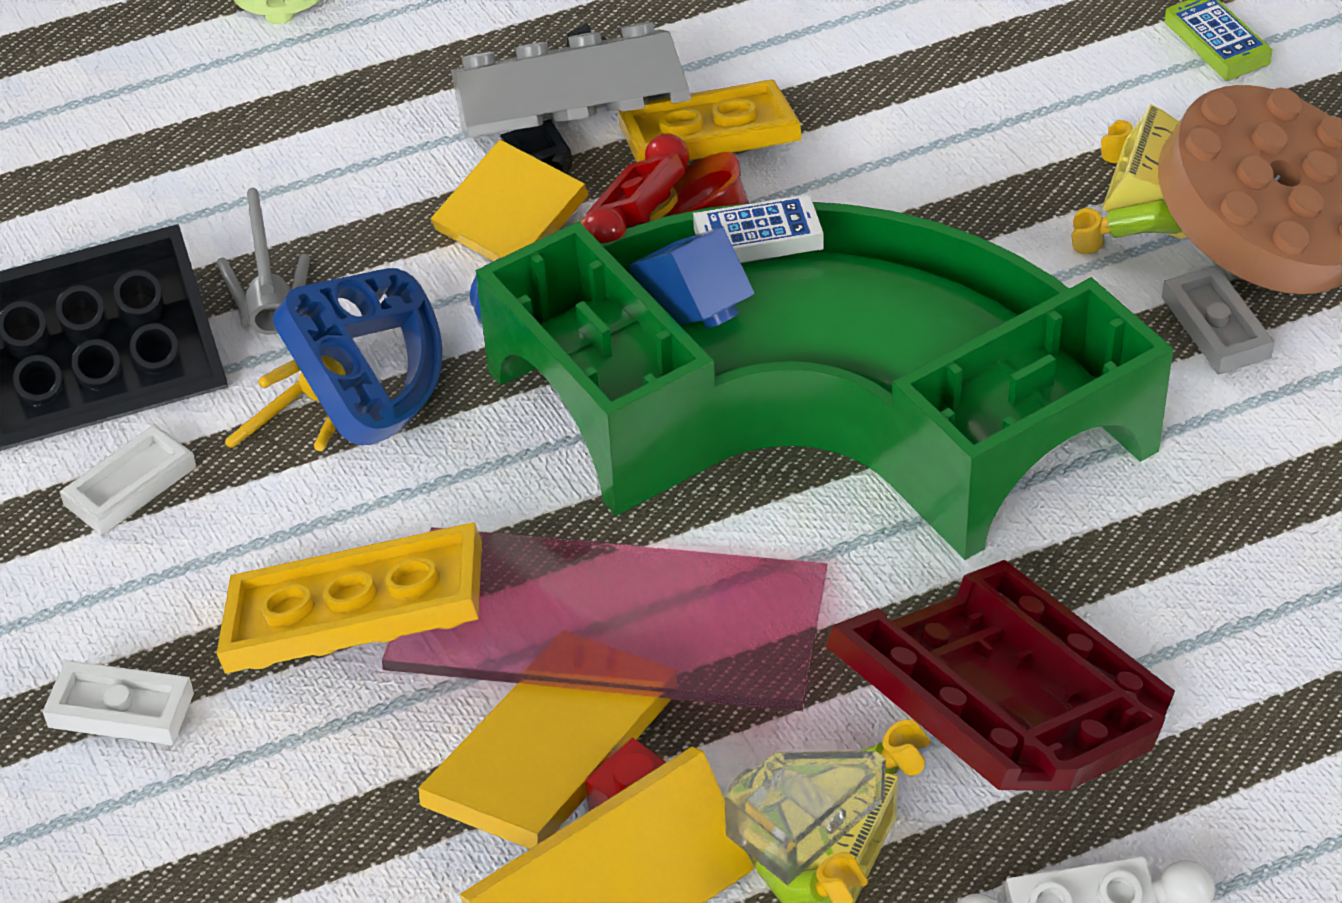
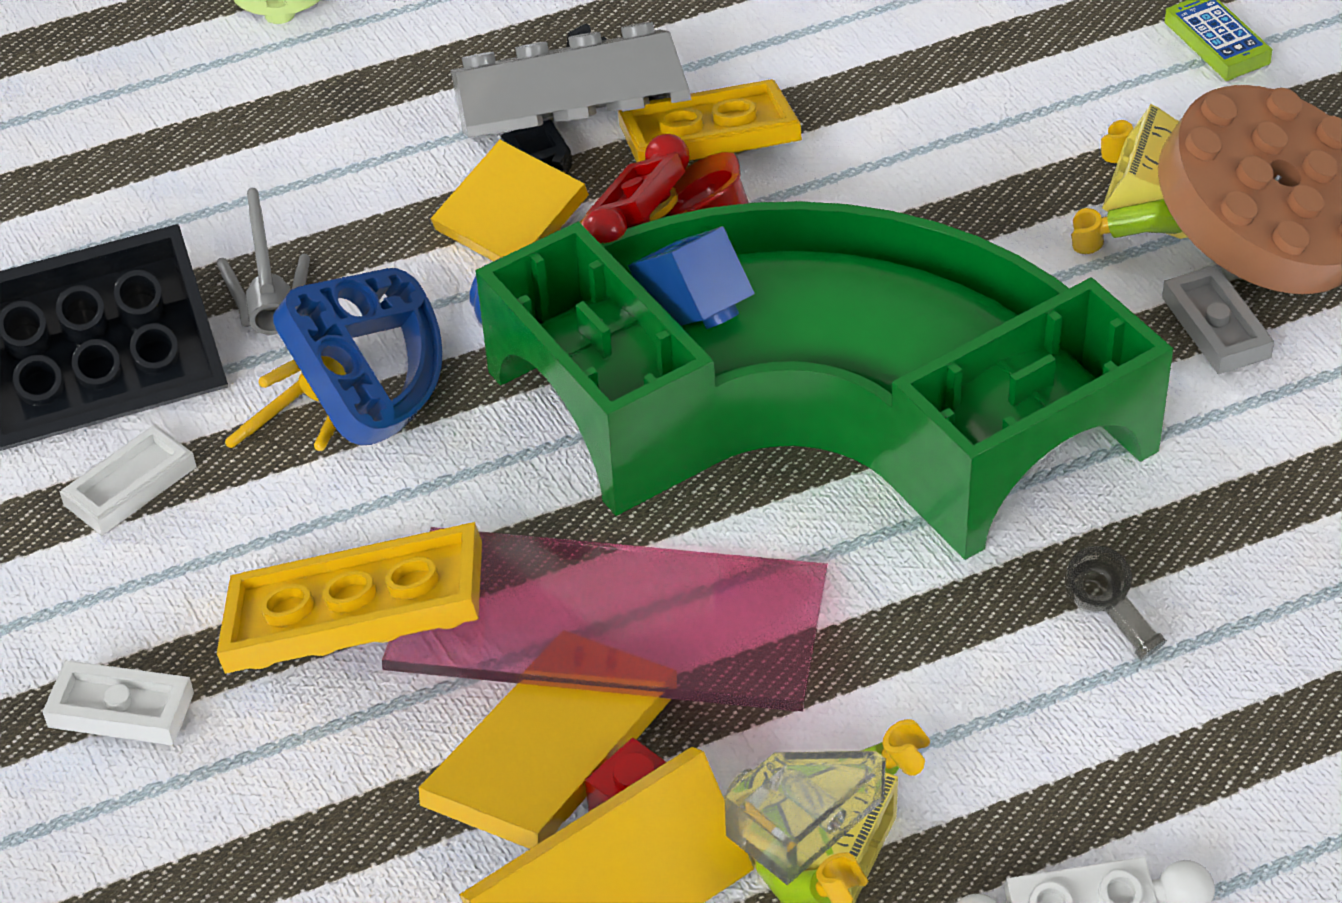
tile [693,194,824,263] -> none
dark red wedge [826,560,1175,791] -> none
none -> clear smoke bar [1065,546,1167,661]

